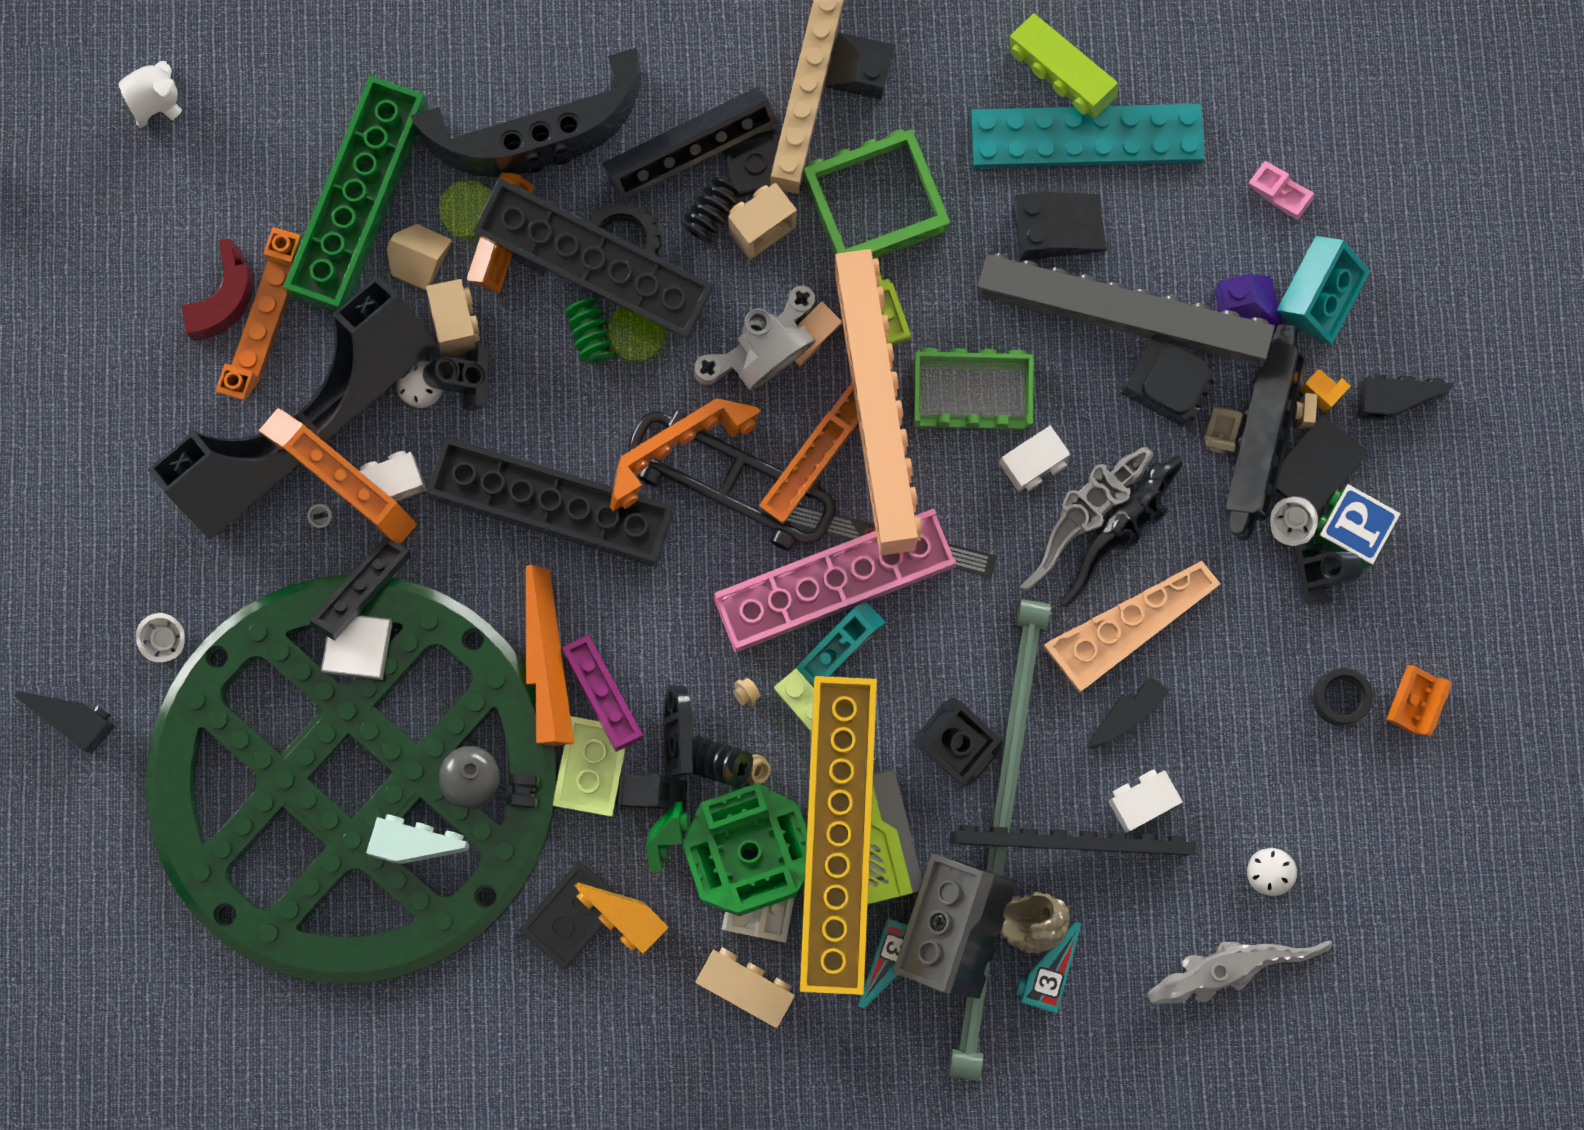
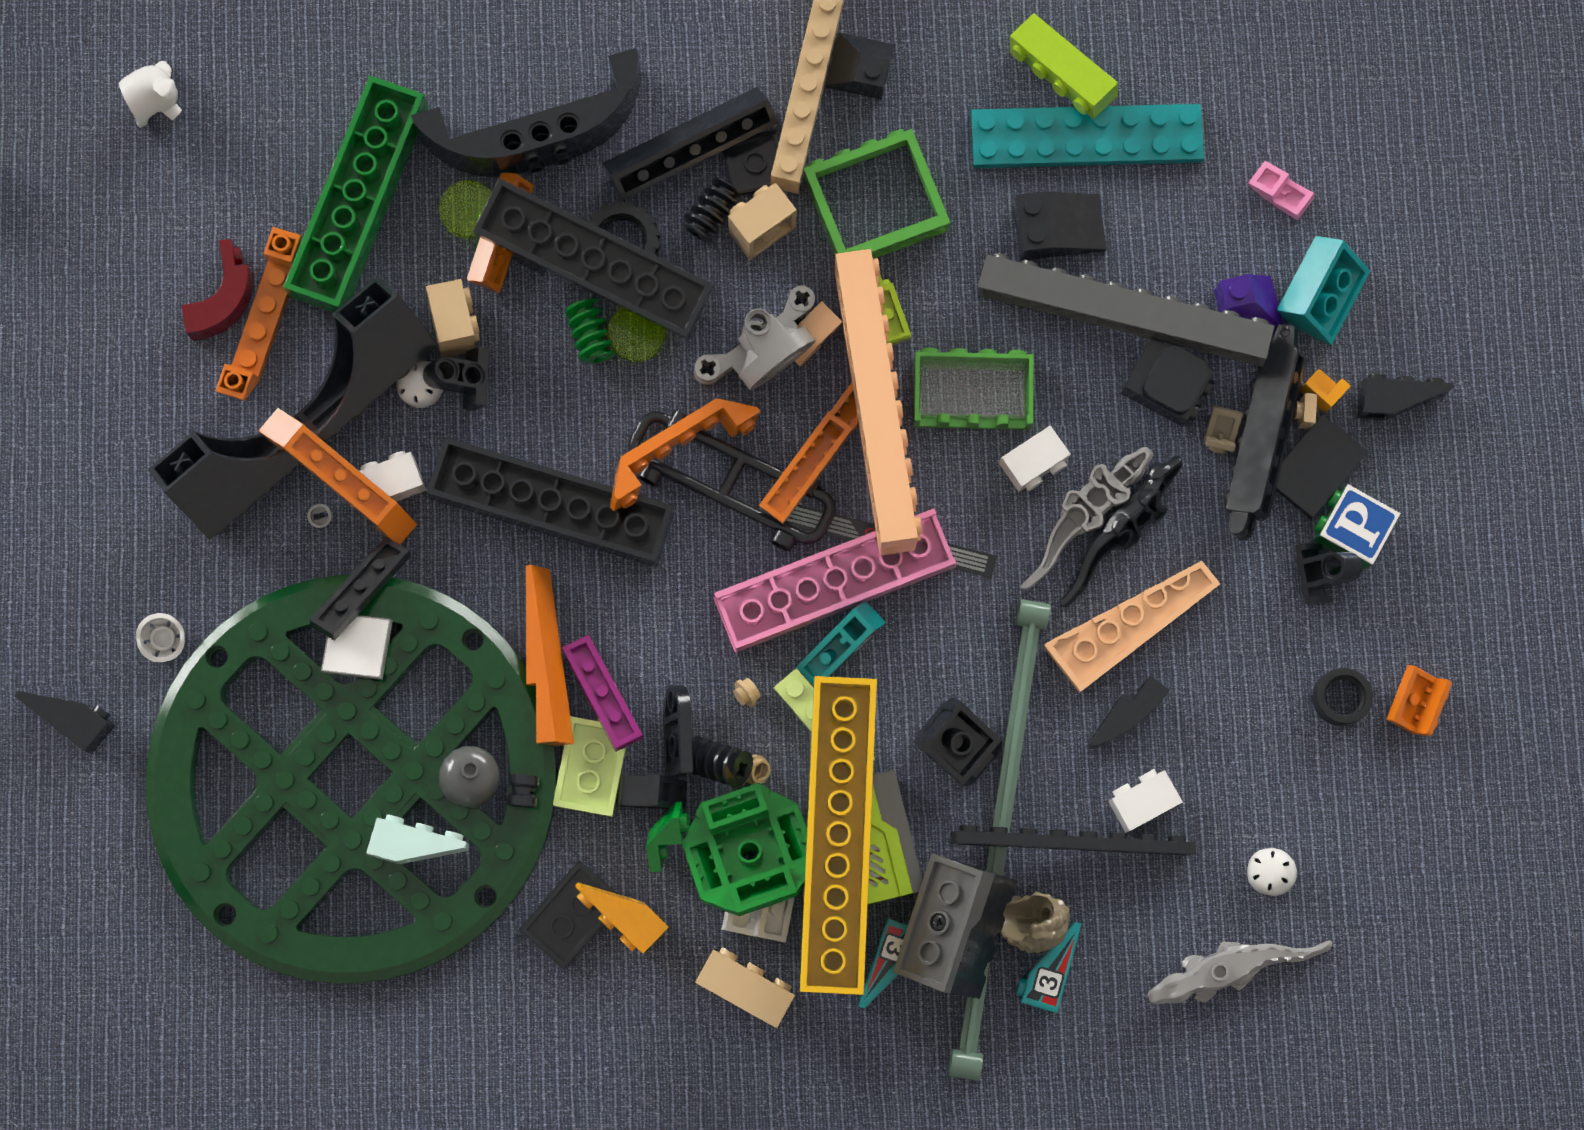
tan slope [387,224,453,292] -> none
white helmet [1270,497,1318,546] -> none

